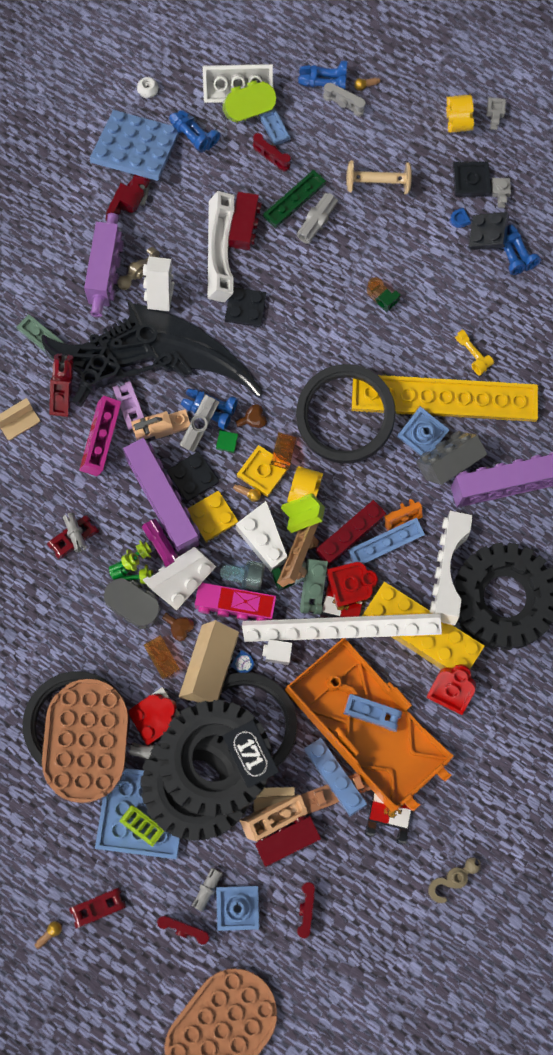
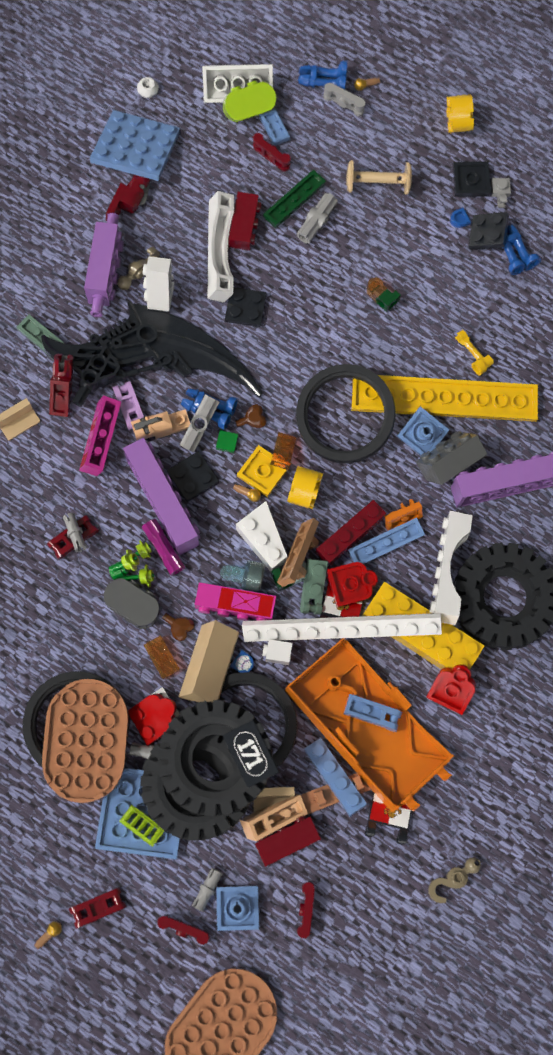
white wedge [143,547,216,610] -> none
blue piece [169,110,221,153] -> none
yellow plate [187,490,238,542] -> none
lime panel [281,493,325,533] -> none
light grey plate [486,97,506,130] -> none

